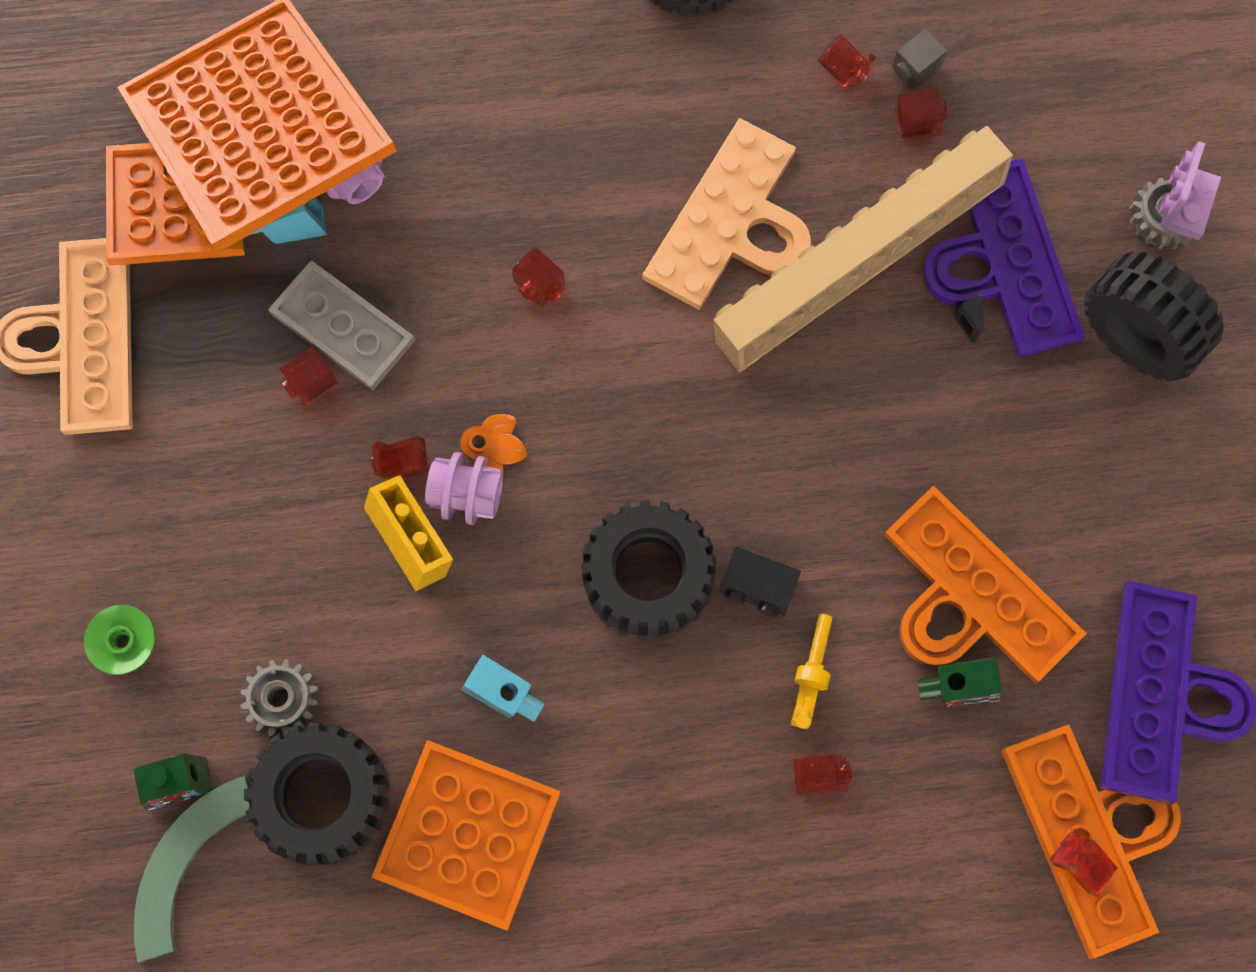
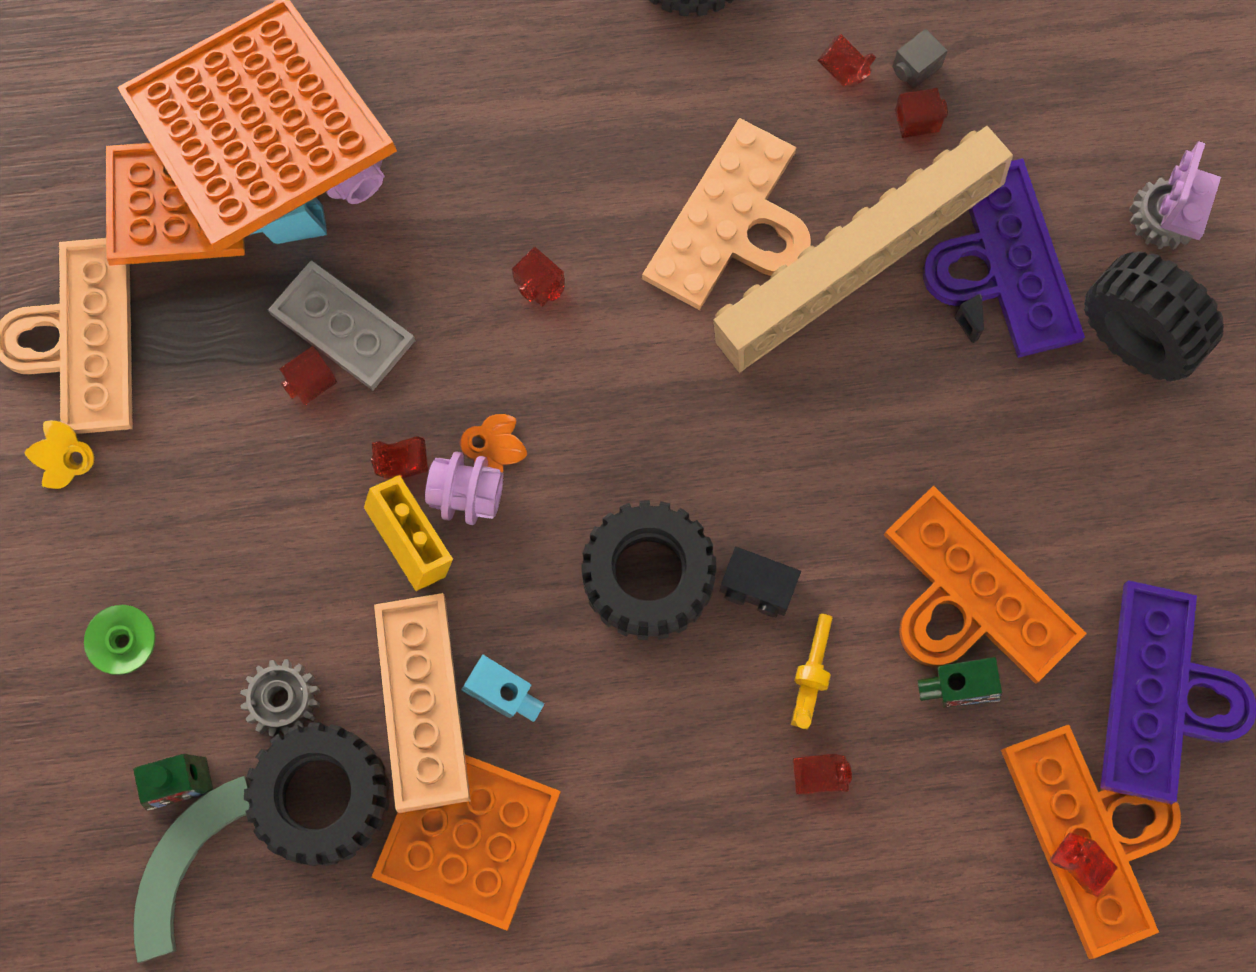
none -> yellow plate [24,420,94,489]
none -> light nougat plate [374,593,471,813]

